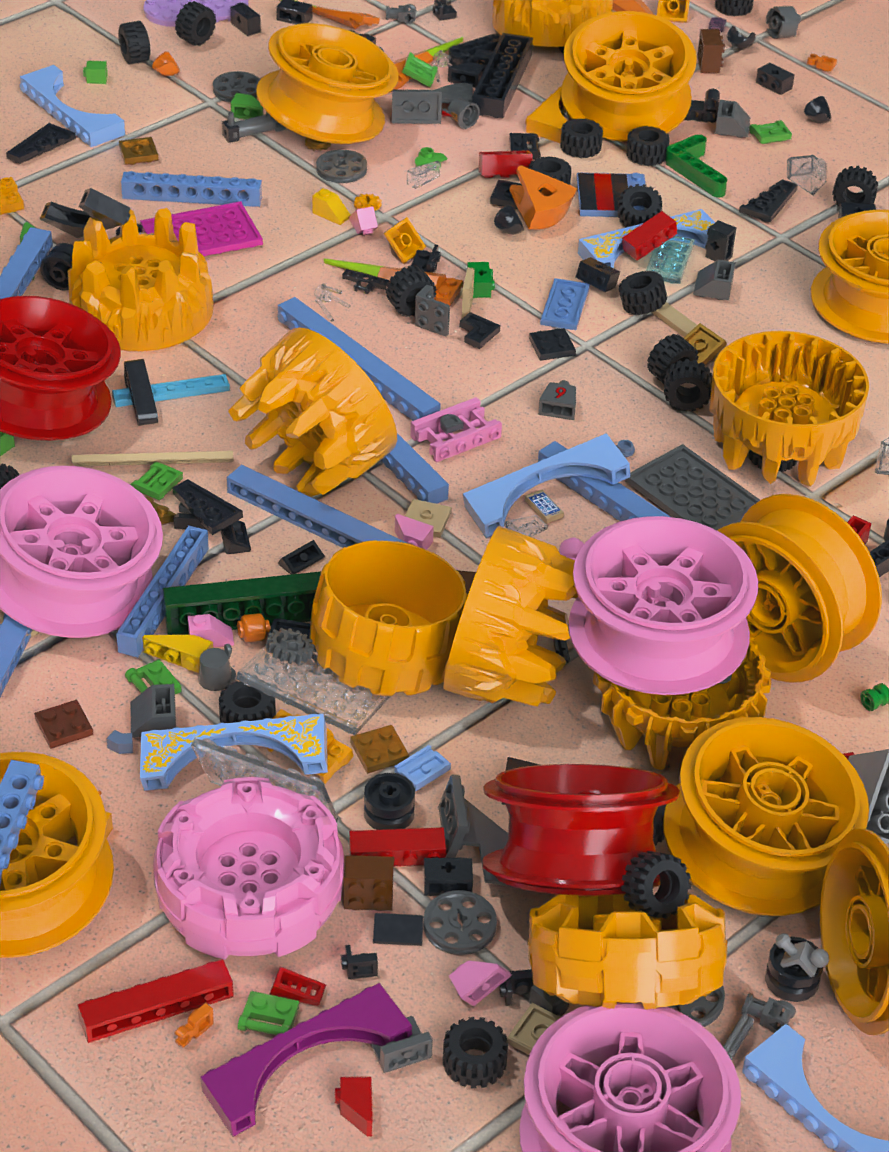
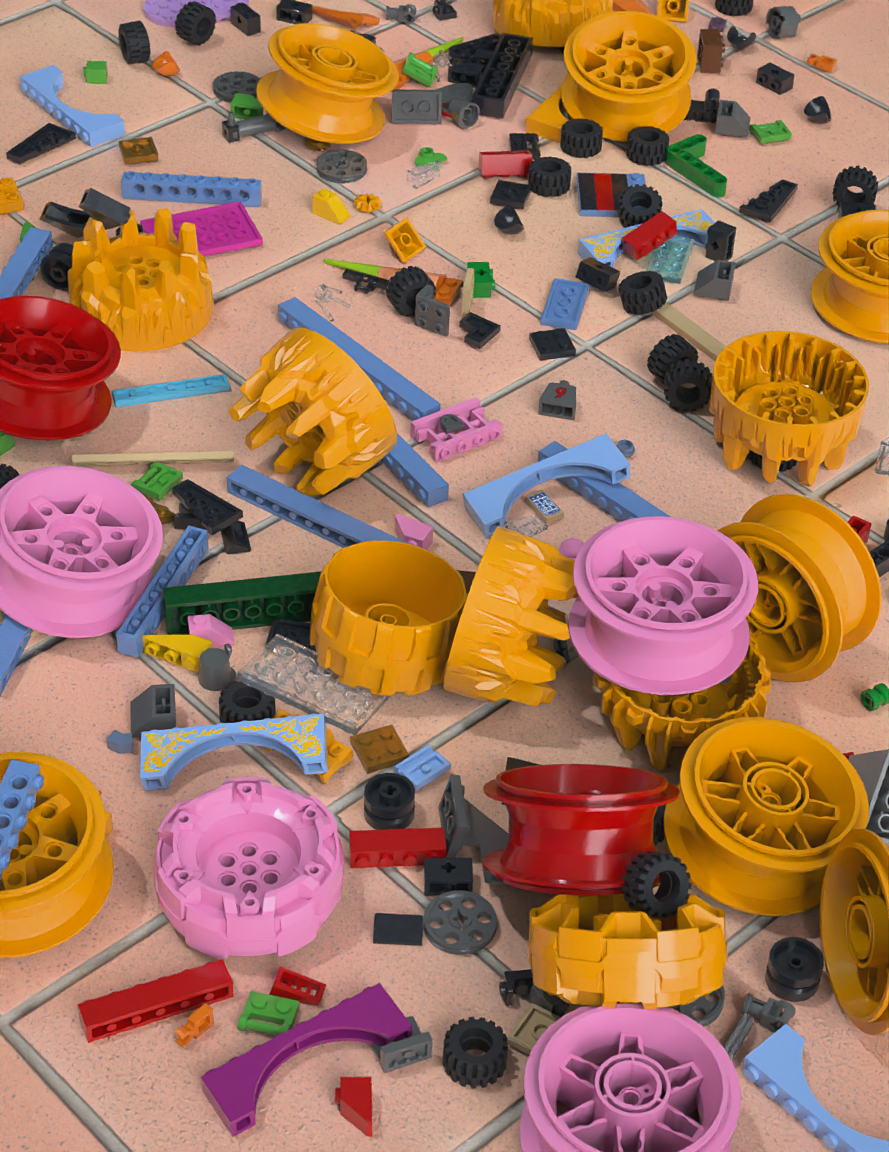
copper plate [34,699,93,749] -> none
black beam [124,359,158,426] -> none
bright green plate [125,659,182,694] -> none
clear plate [191,738,338,822] -> none
orange head [237,613,270,643] -> none
dark grey gear [265,628,315,664] -> none
black slope [278,540,325,574] -> none
black bracket [341,945,378,979] -> none
reddish brown brick [344,855,394,911] -> none
bright pink slope [349,207,378,235] -> none
tan plate [405,499,452,538] -> none
black bracket [411,244,441,273] -> none
bright pink slope [449,961,512,1006] -> none
orange piece [509,166,577,229] -> none
dark grey plate [625,444,760,531] -> none
pearl gold plate [684,323,727,365] -> none
light grey piece [775,933,829,977] -> none
clear slope [787,155,827,196] -> none

